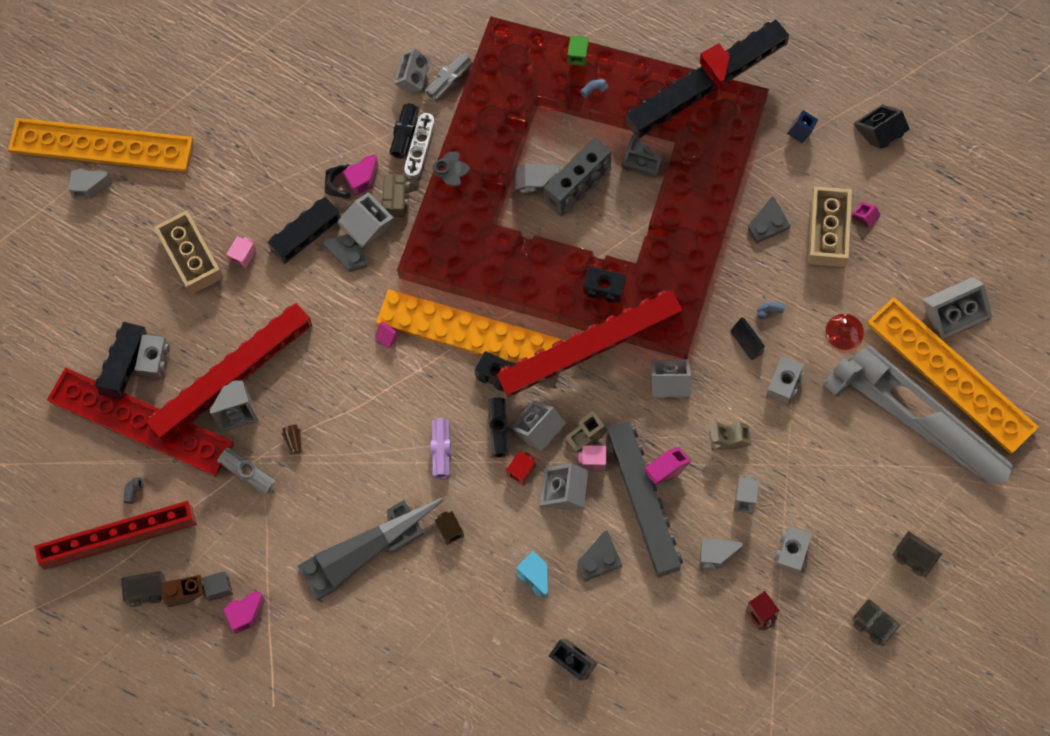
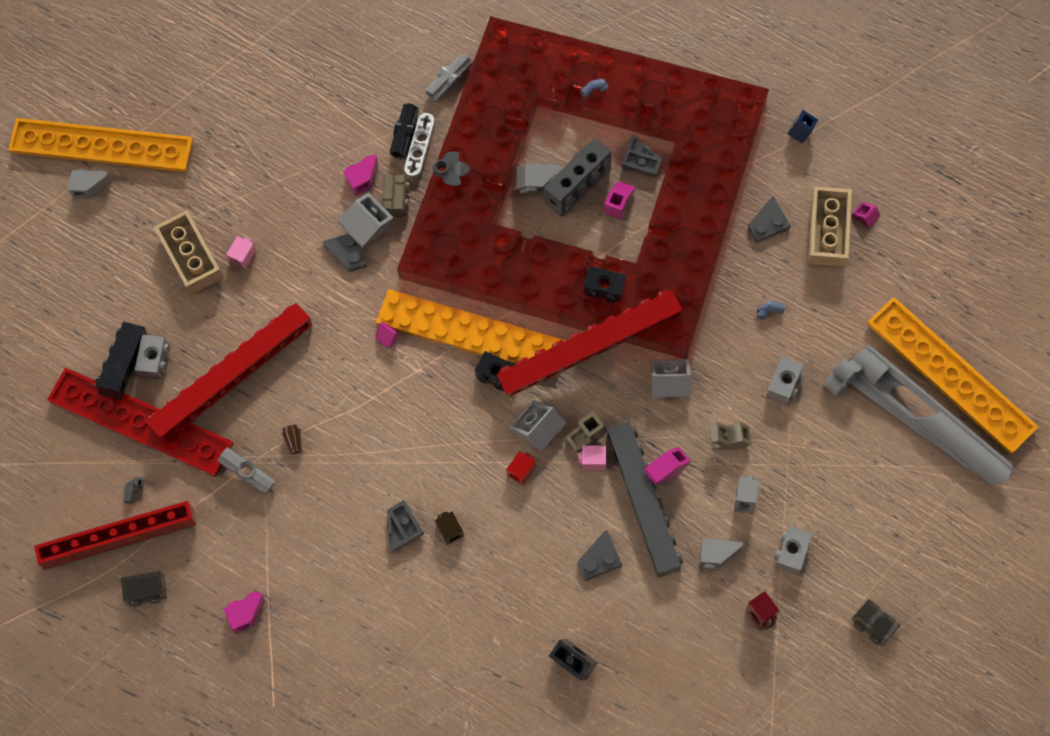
reddish brown slope [161,575,204,607] -> none
dark grey brick [202,571,233,601] -> none
light grey slope [210,381,258,432] -> none
black brick [268,197,341,264] -> none
dark grey plate [298,498,443,601] -> none
black helmet [325,164,351,199] -> none
light grey brick [394,49,430,94] -> none
lavender piece [431,418,451,479] -> none
black piece [489,397,509,458] -> none
medium azure slope [516,551,548,599] -> none
light grey slope [540,463,588,510] -> none
bright green brick [567,35,589,66] -> none
black brick [626,19,789,139] -> none
red slope [699,43,730,90] -> none
black slope [731,317,765,360] -> none
clear red dish [825,314,864,350] -> none
black slope [854,104,910,149] -> none
clear smoke piece [892,531,942,578] -> none
light grey slope [922,277,992,339] -> none
none -> dark pink slope [604,181,636,220]

